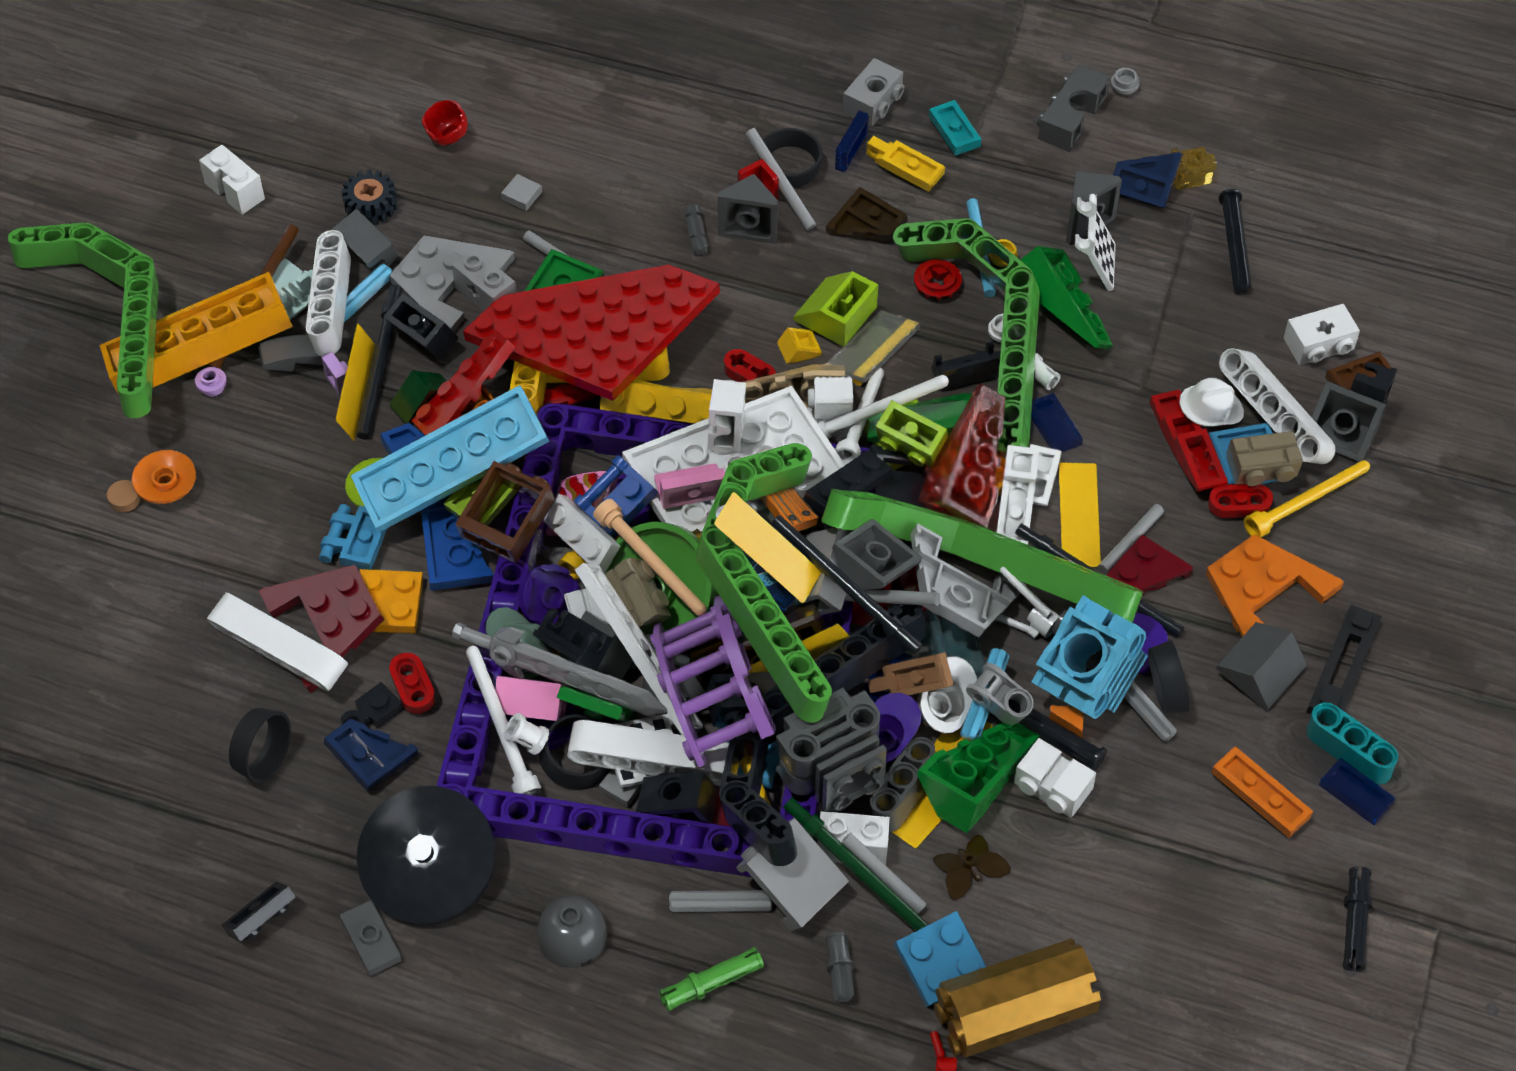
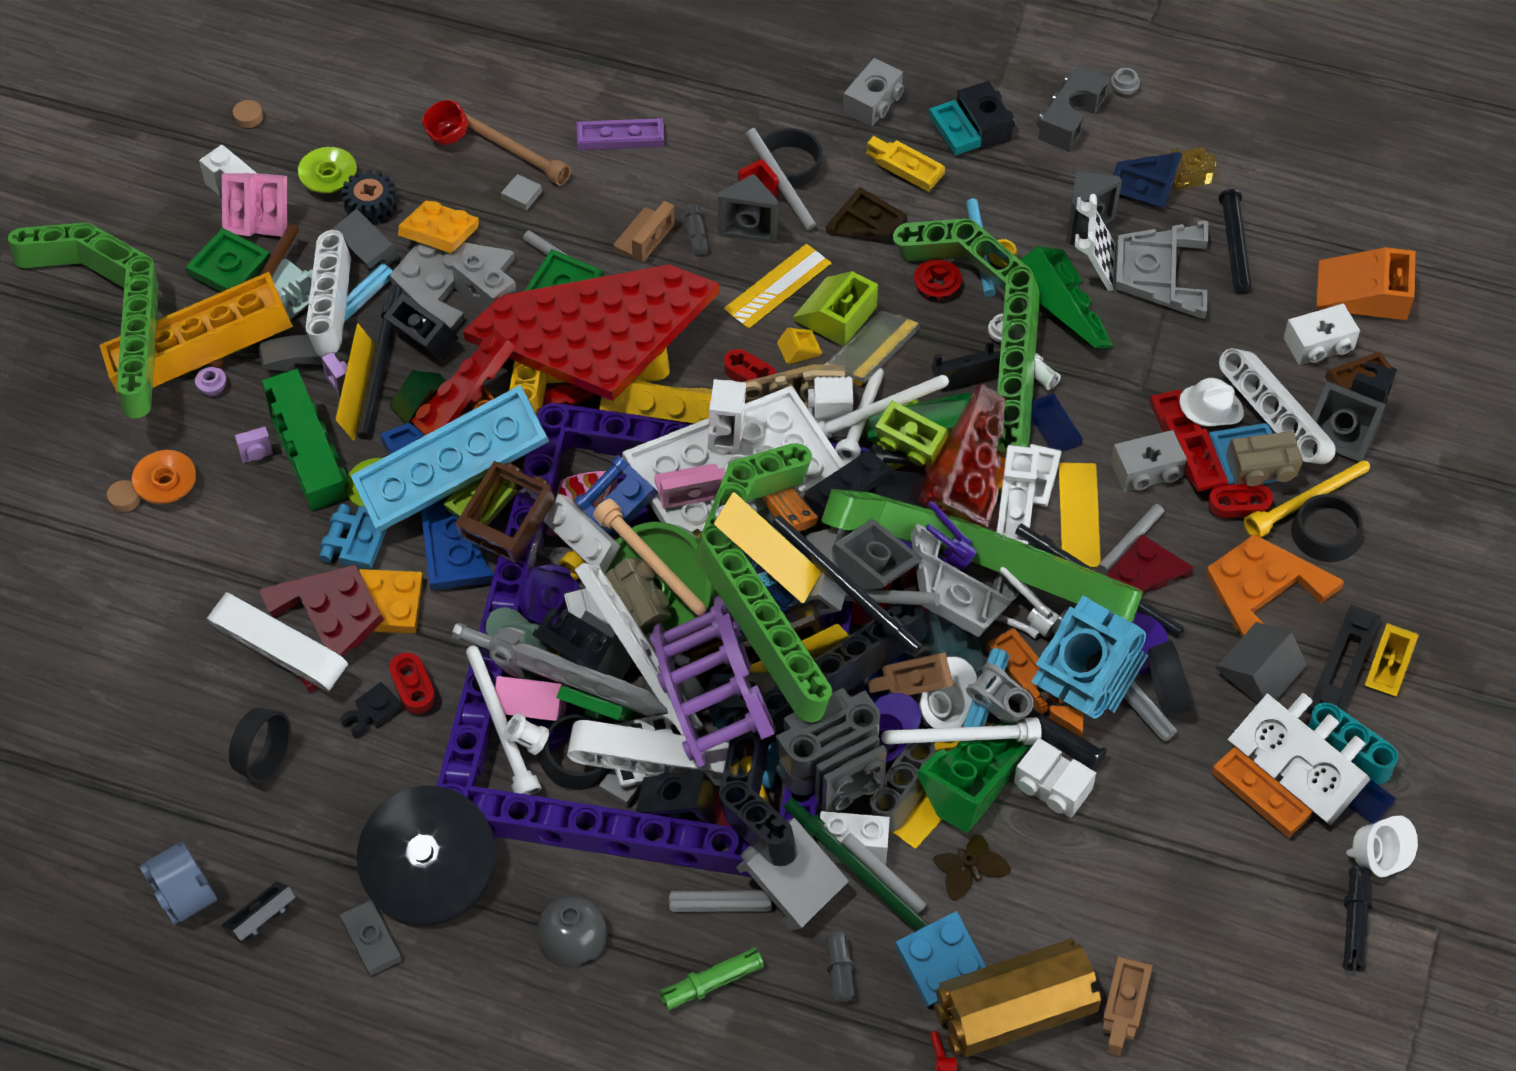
dark blue wing [324,719,418,792] -> none
clear blue tile [835,110,869,172] -> none
none -> sand blue brick [139,840,218,925]
none -> green plate [186,228,271,292]
none -> bright pink slope [222,173,287,237]
none -> medium nougat tile [233,100,263,128]
none -> lavender plate [235,427,273,463]
none -> green wedge [262,368,349,511]
none -> lime dish [298,147,357,193]
none -> light orange plate [398,200,479,253]
none -> medium nougat piece [465,113,571,186]
none -> medium lavender tile [576,118,664,150]
none -> medium nougat panel [614,201,675,263]
none -> yellow sticker [724,244,831,328]
none -> white piece [881,717,1041,745]
none -> dark purple plant [898,501,977,571]
none -> black brick [957,81,1015,150]
none -> orange hinge [986,628,1064,714]
none -> medium nougat hinge [1102,956,1153,1057]
none -> light grey brick [1111,430,1187,492]
none -> light grey wing [1115,221,1208,319]
none -> white piece [1228,693,1371,826]
none -> black tyre [1291,494,1363,562]
none -> orange slope [1316,247,1416,320]
none -> white piece [1346,816,1418,877]
none -> yellow slope [1365,623,1419,697]

